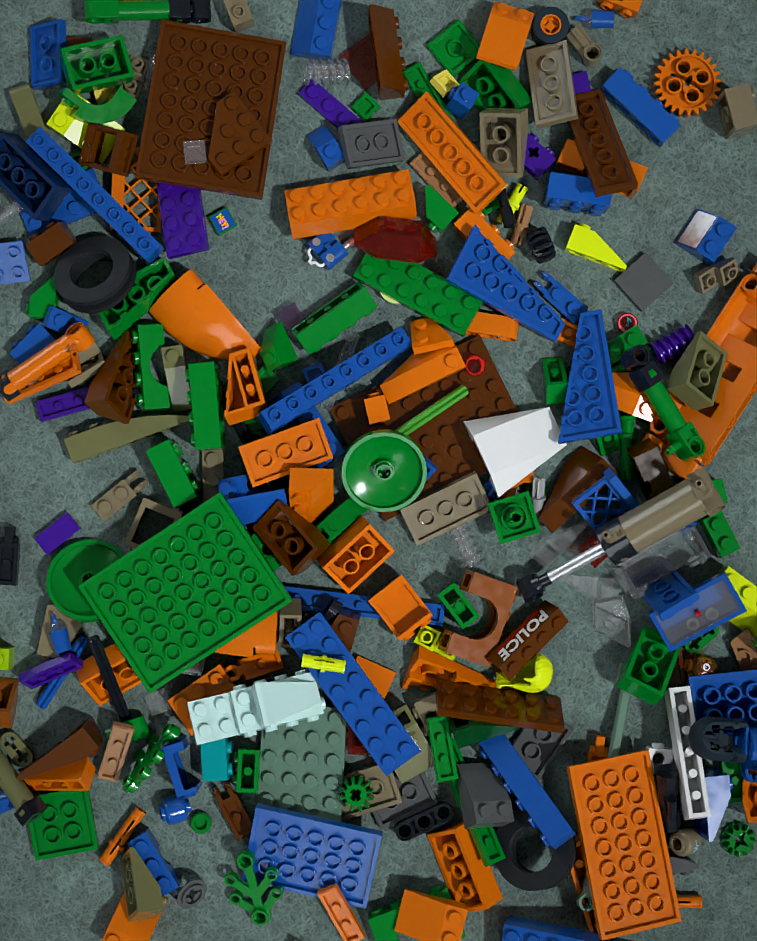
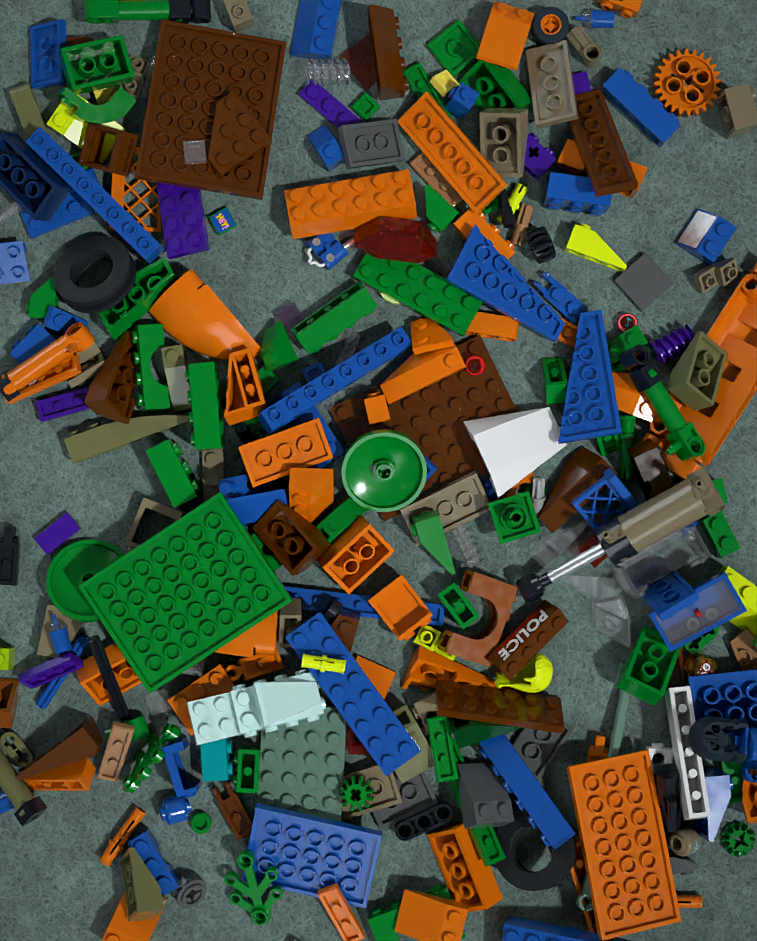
reddish brown brick [25,220,78,266] -> none
green plate [29,791,100,861] -> none
dark tan hinge [91,470,149,522] -> none
bright green axle [395,385,469,435] -> none
none -> green slope [410,510,456,575]

